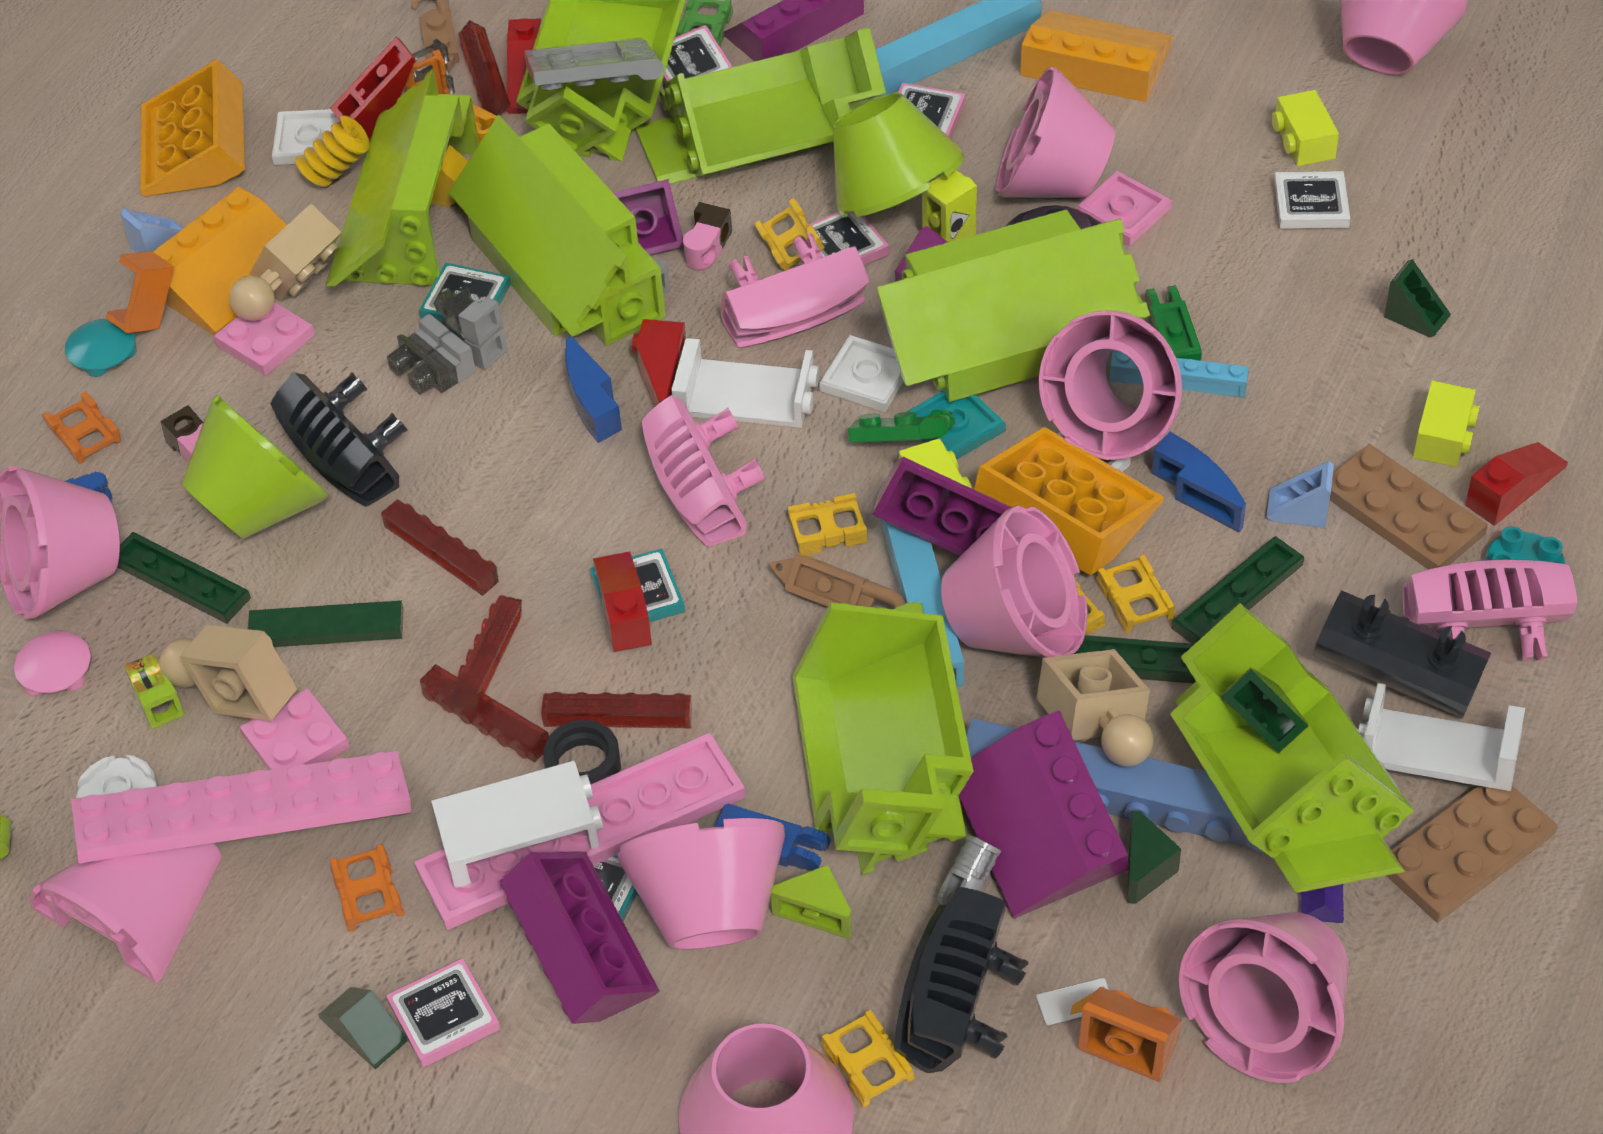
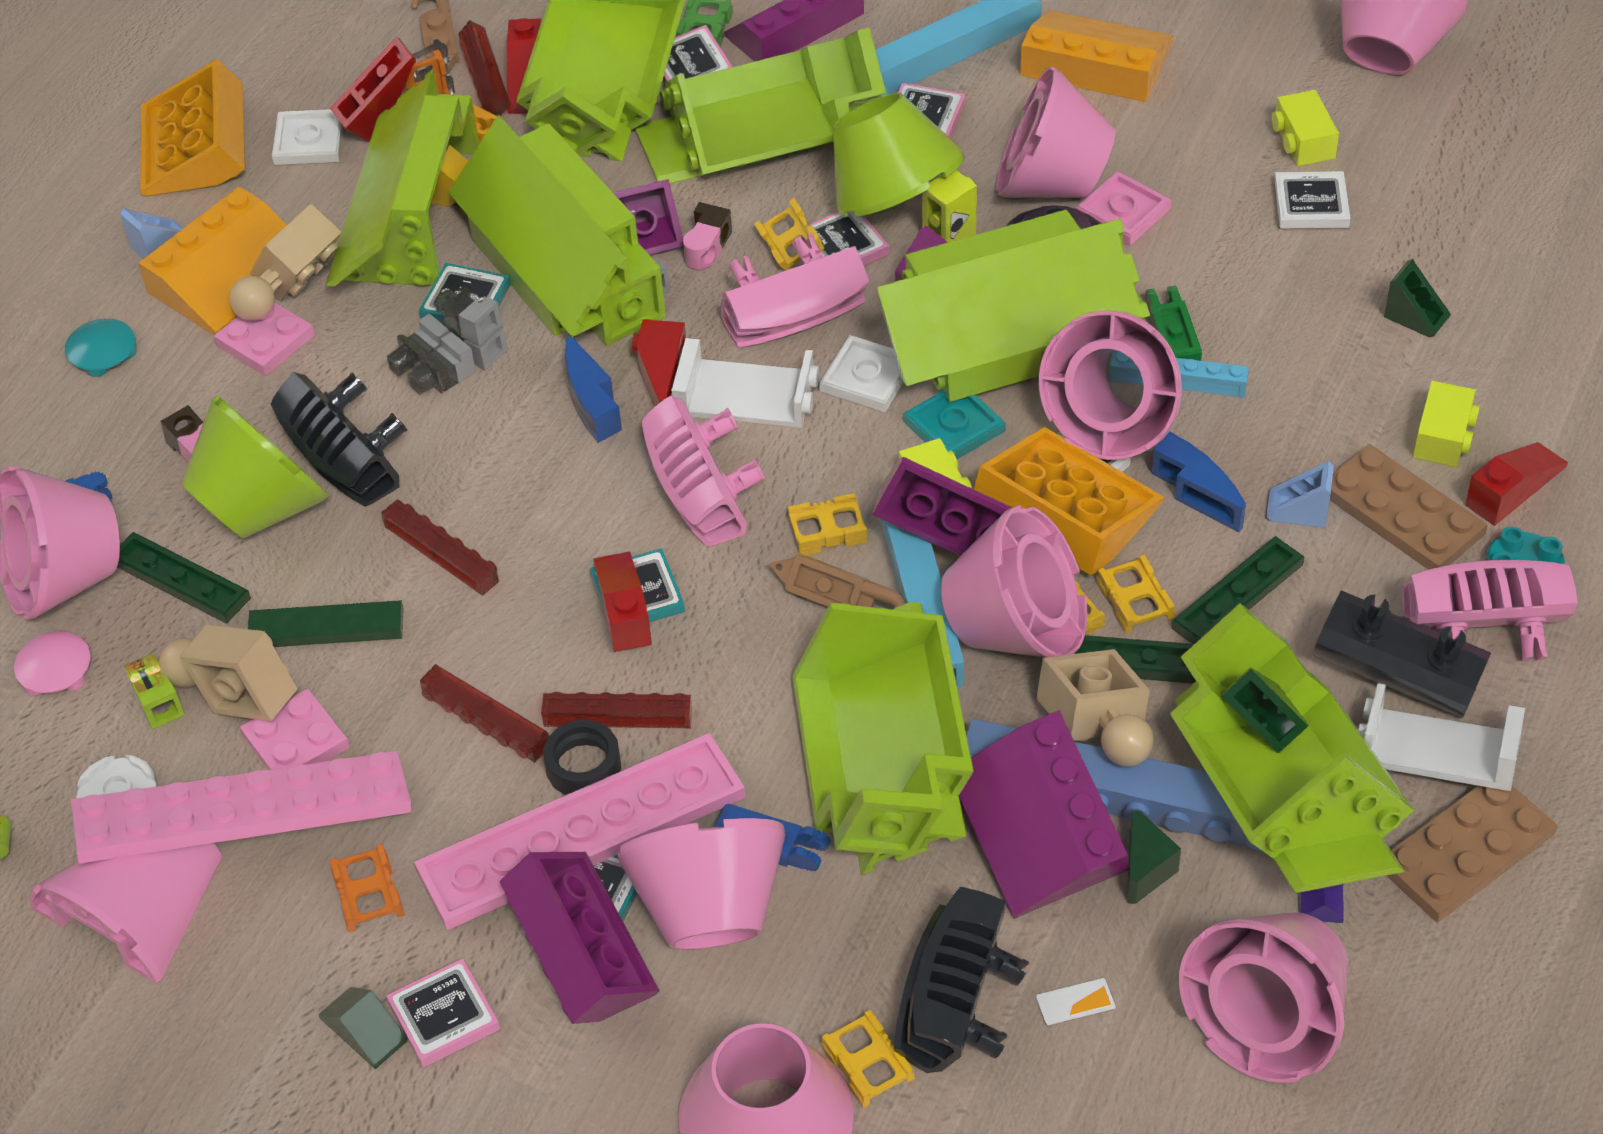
orange piece [42,391,121,464] -> none
orange panel [106,251,174,333] -> none
yellow piece [295,116,370,187] -> none
white panel [431,760,603,888] -> none
clear red piece [450,595,522,711] -> none
light grey hinge [524,38,664,90] -> none
lime slope [771,865,853,940] -> none
green hinge [848,409,956,443] -> none
light grey hinge [937,835,1001,905] -> none
orange slope [1078,987,1182,1082] -> none

